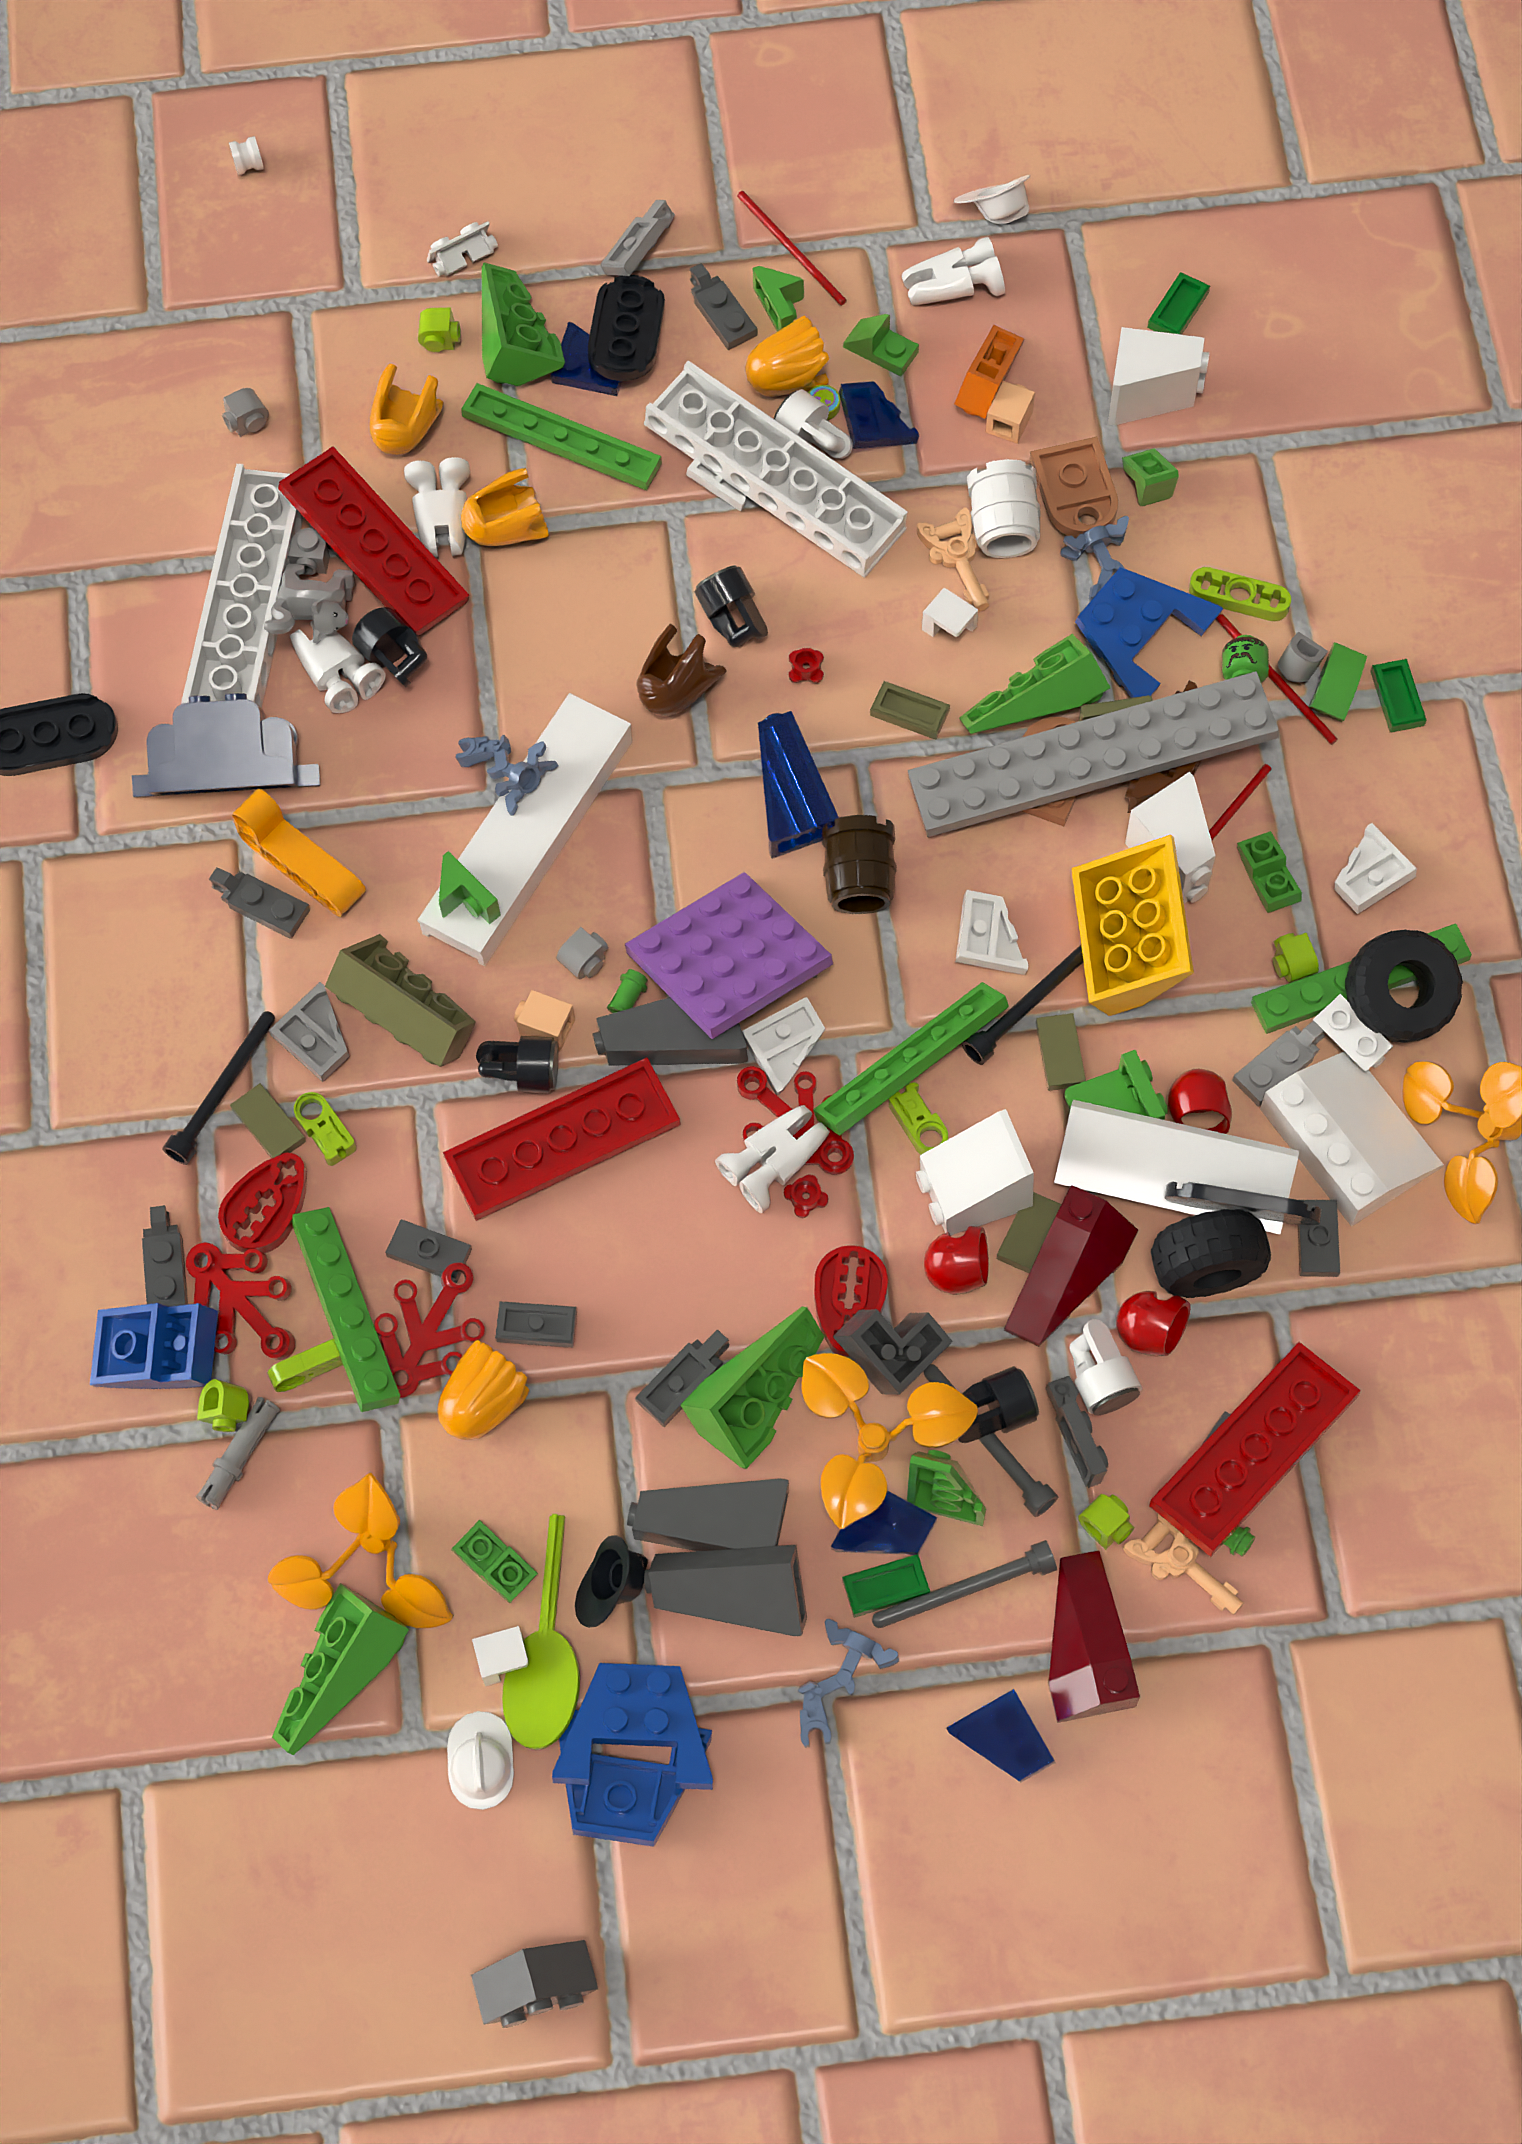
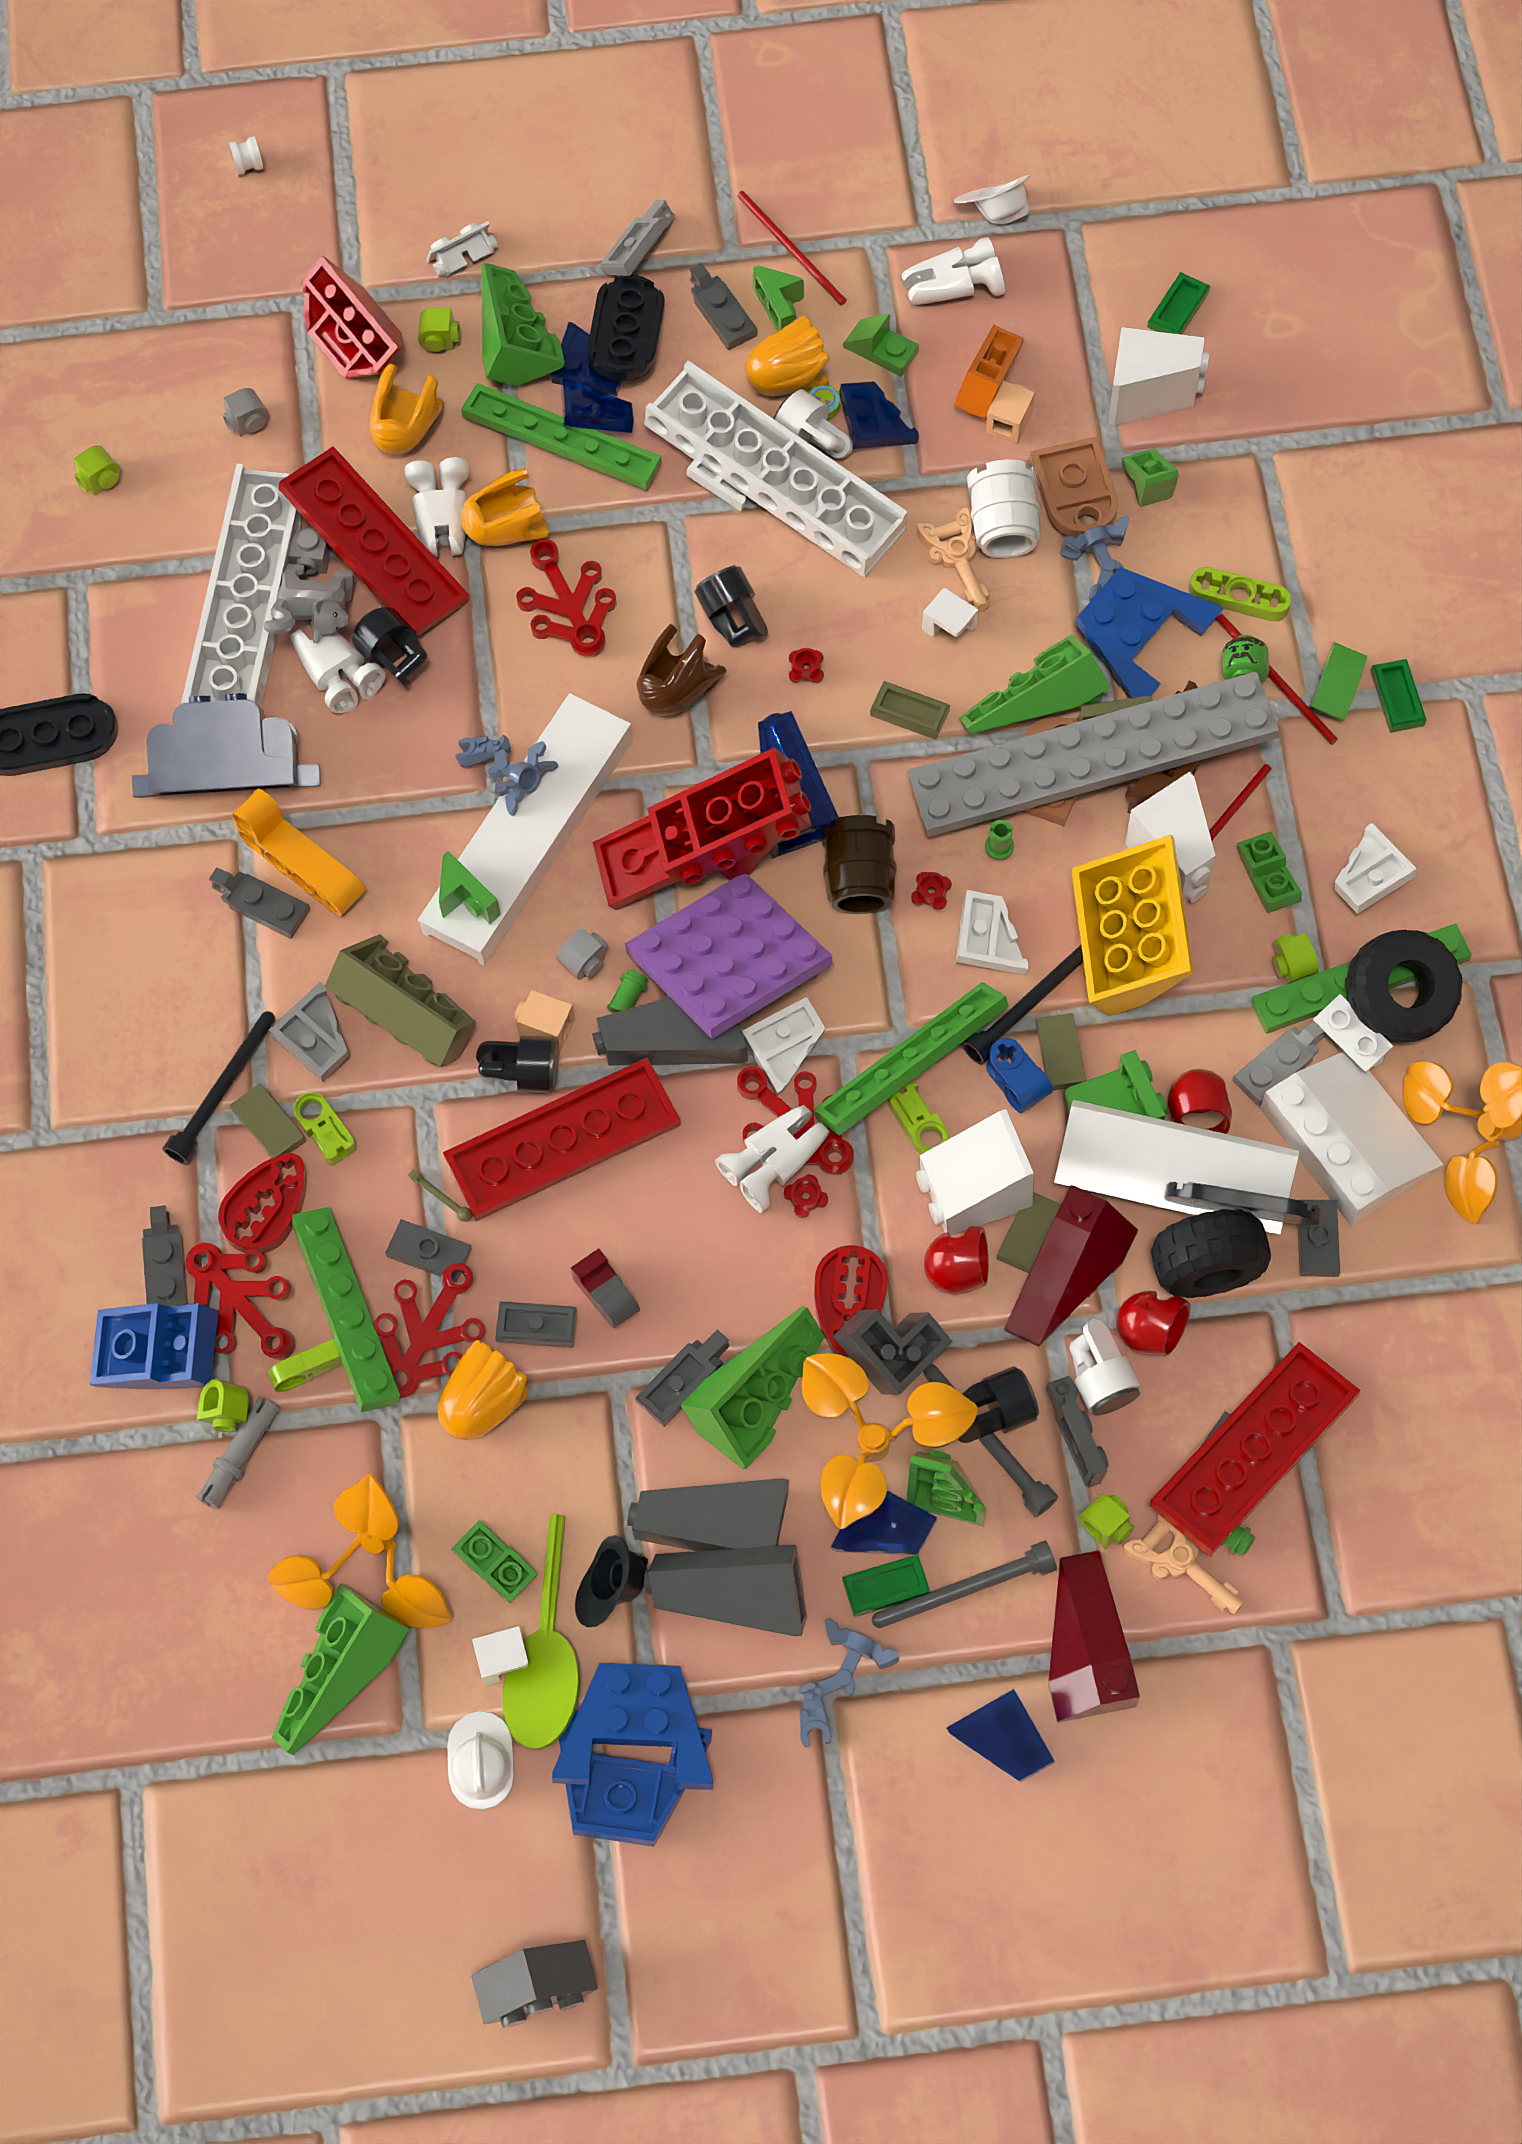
light grey plate [1278,632,1328,682] -> none
none -> lime plate [73,445,120,496]
none -> red wedge [301,256,402,379]
none -> olive hinge [408,1169,472,1222]
none -> red plant [516,539,617,656]
none -> clear blue wing [561,379,634,433]
none -> leg [571,1248,640,1328]
none -> red wedge [592,748,812,910]
none -> red plate [911,872,952,910]
none -> bright green pin [985,820,1014,860]
none -> blue piece [986,1038,1053,1113]

